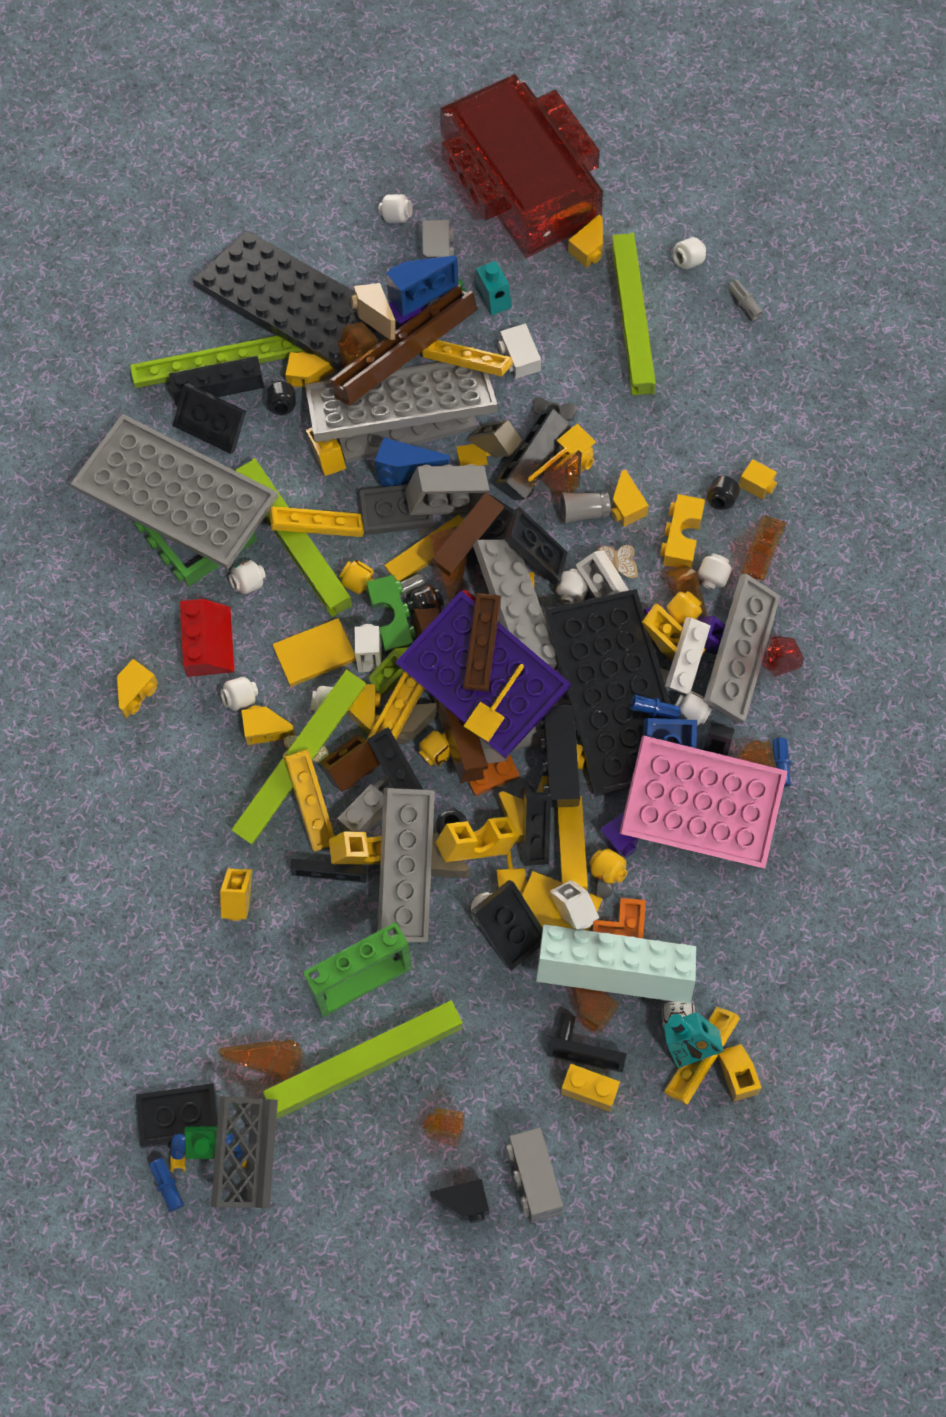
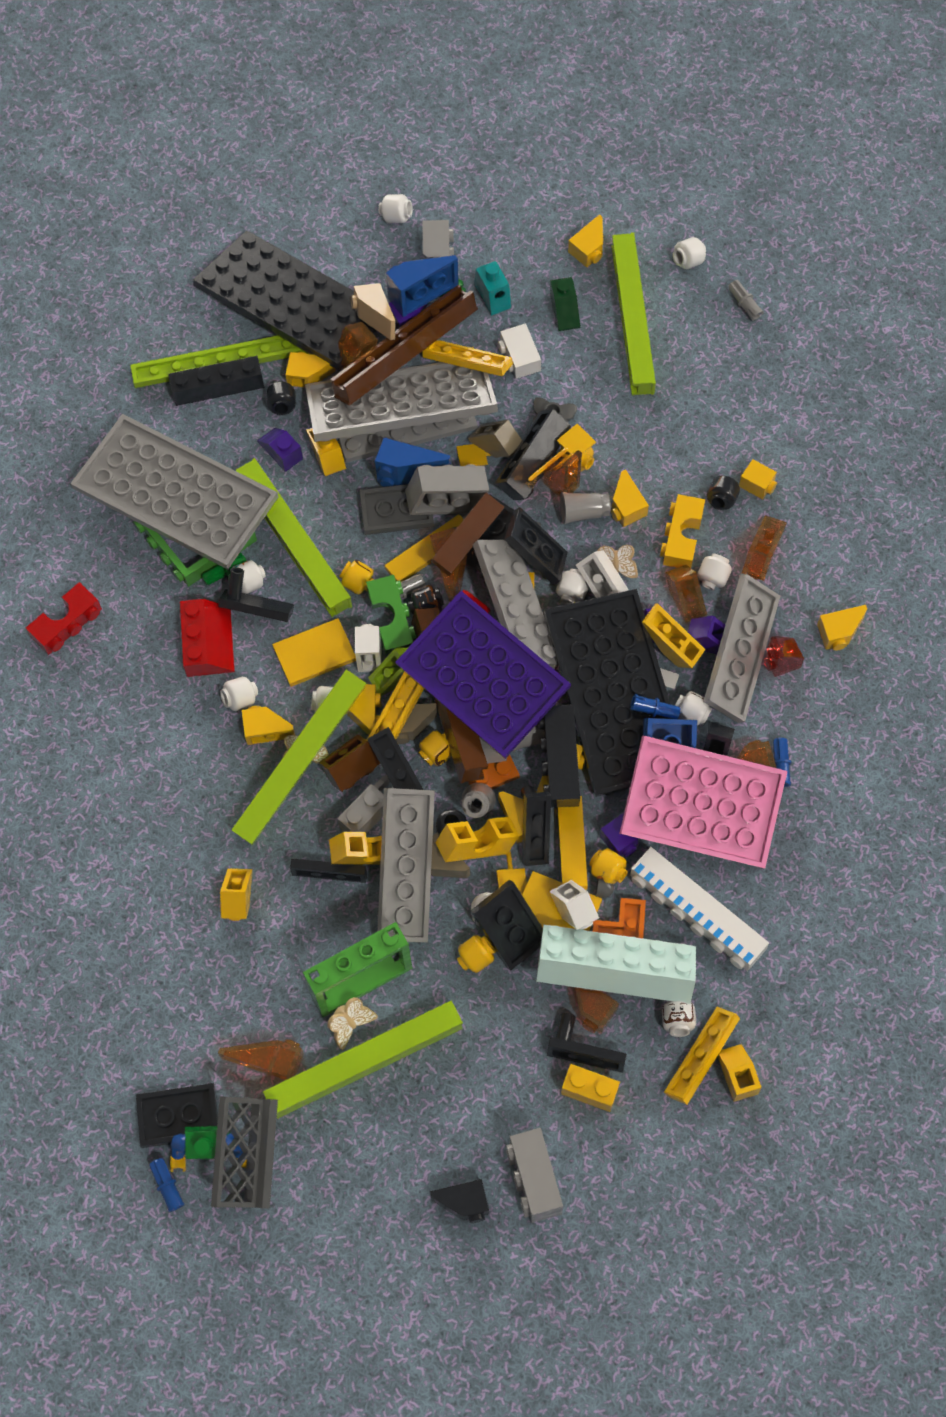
yellow slope [117,659,158,719] -> none
black plate [172,383,246,454] -> none
yellow tile [269,506,364,537] -> none
yellow tile [284,749,335,852] -> none
clear orange slope [423,1108,465,1148] -> none
clear red piece [440,74,604,258] -> none
reddish brown tile [463,593,502,693] -> none
yellow piece [464,664,524,742] -> none
teal torso [664,1013,724,1068] -> none
white plate [665,618,711,694] -> none
yellow head [666,591,702,626] -> none
none -> red arch [26,582,102,655]
none -> green axle [201,552,246,585]
none -> black piece [218,567,294,622]
none -> dark purple slope [257,428,303,472]
none -> tan animal [328,997,378,1050]
none -> yellow head [457,935,496,973]
none -> light grey plant [461,783,496,818]
none -> dark green slope [550,277,581,331]
none -> white brick [630,847,769,971]
none -> yellow slope [817,605,867,651]

